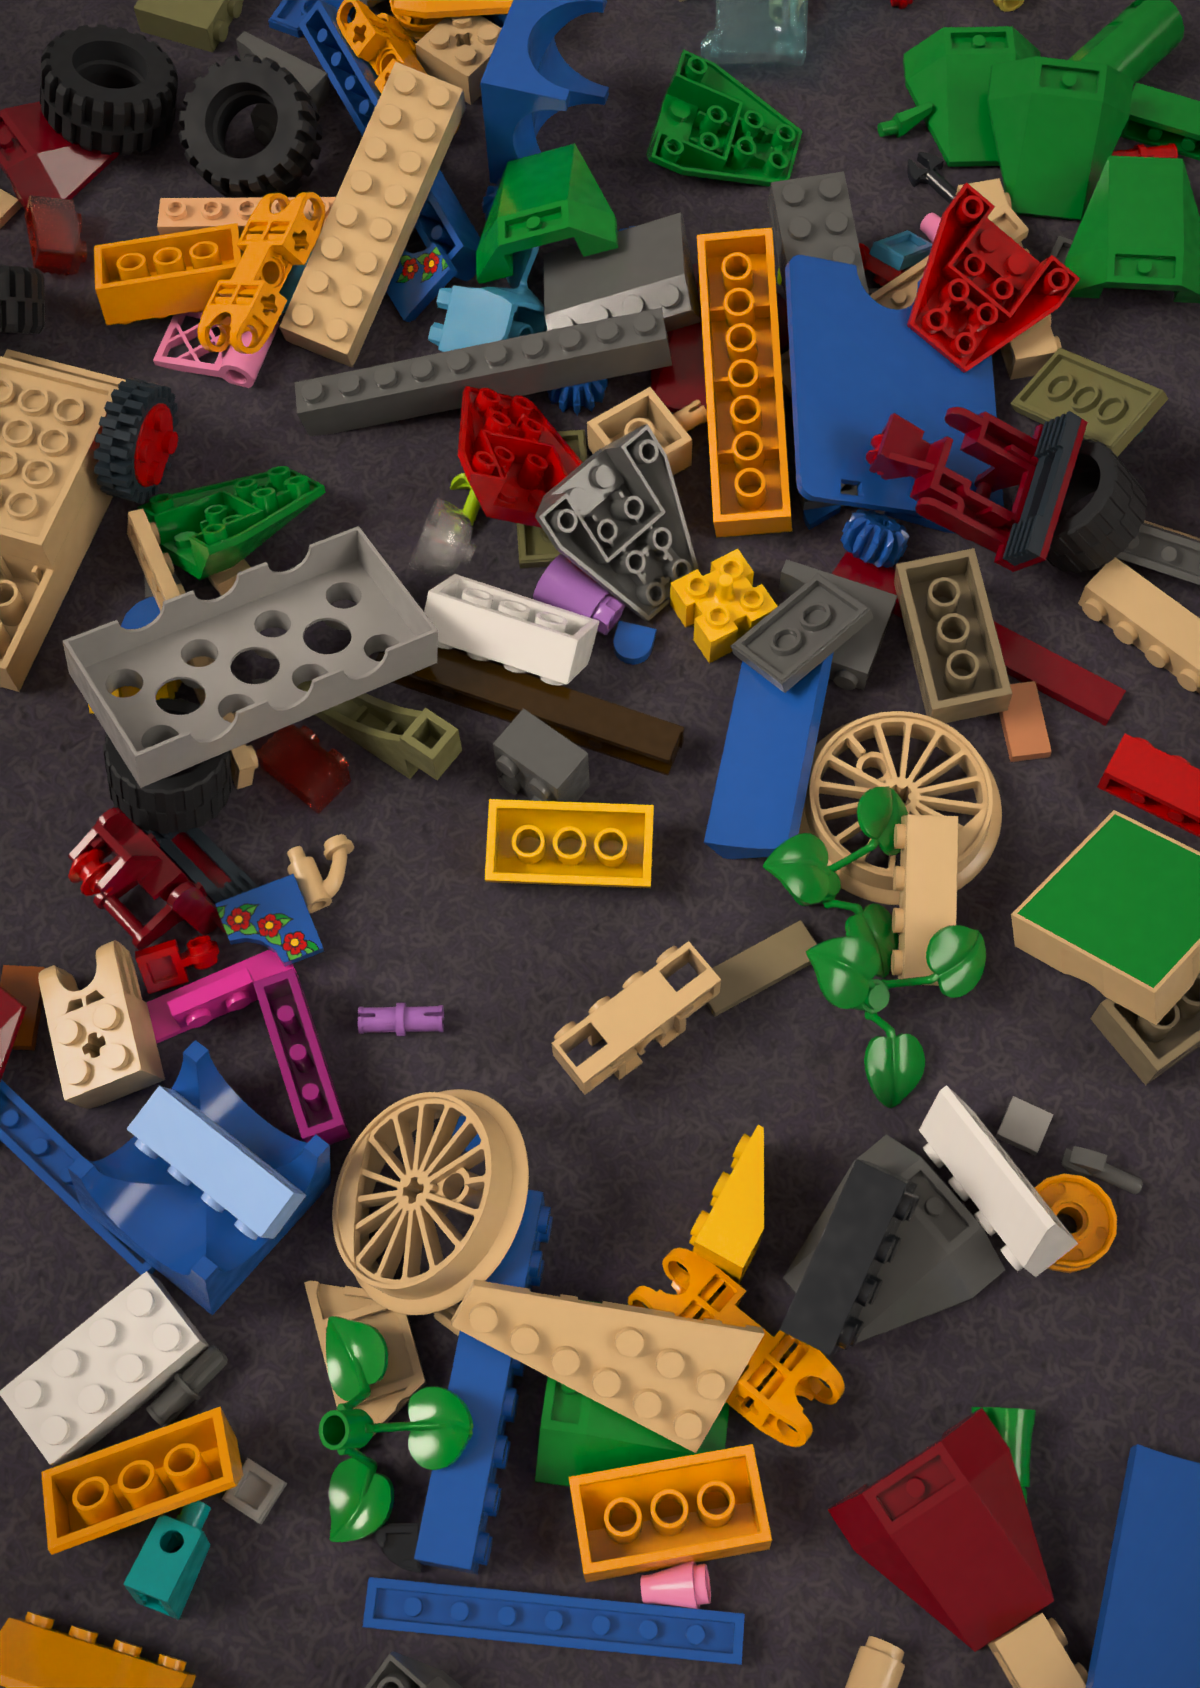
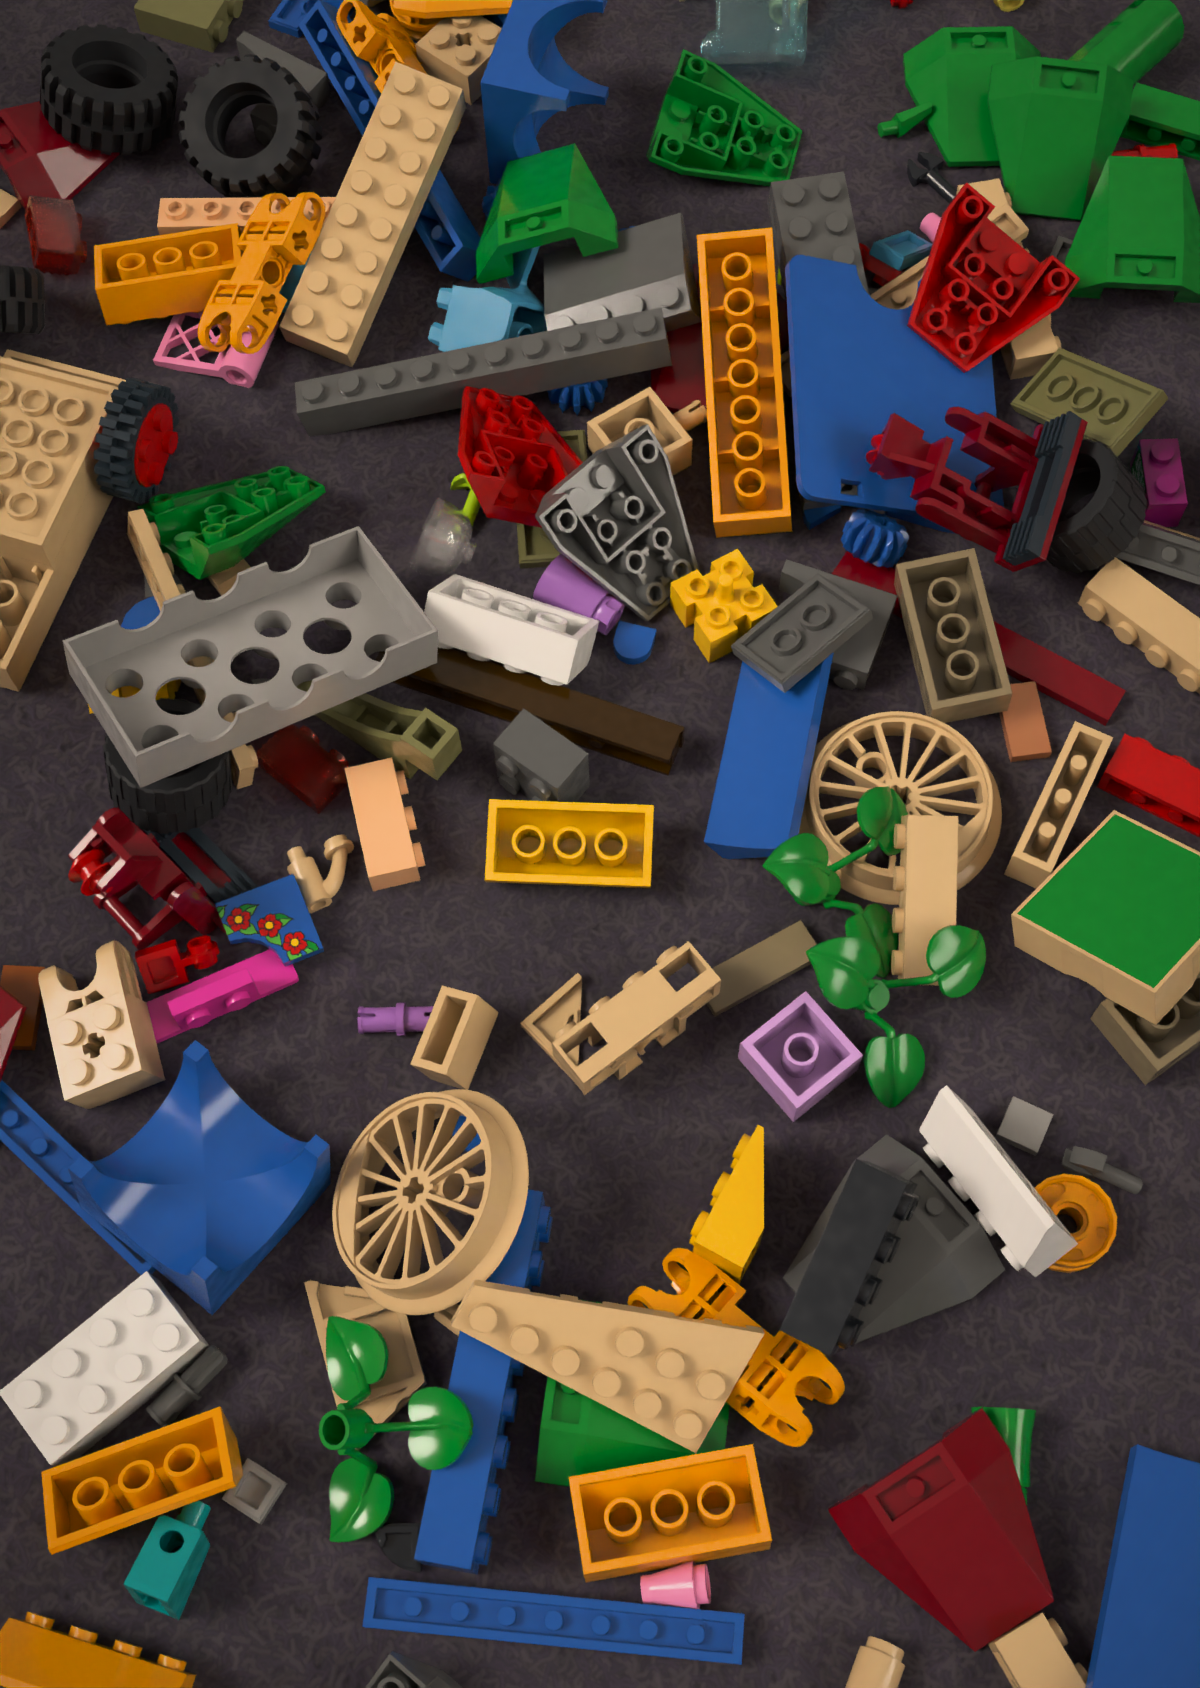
light blue brick [127,1086,306,1240] -> none
magenta brick [253,968,351,1145] -> none
blue tile [386,243,458,322] -> none
none -> light nougat brick [345,757,426,891]
none -> tan piece [410,986,499,1090]
none -> tan tile [520,973,582,1078]
none -> lavender brick [738,991,863,1122]
none -> tan brick [1004,721,1113,888]
none -> magenta brick [1130,438,1188,527]

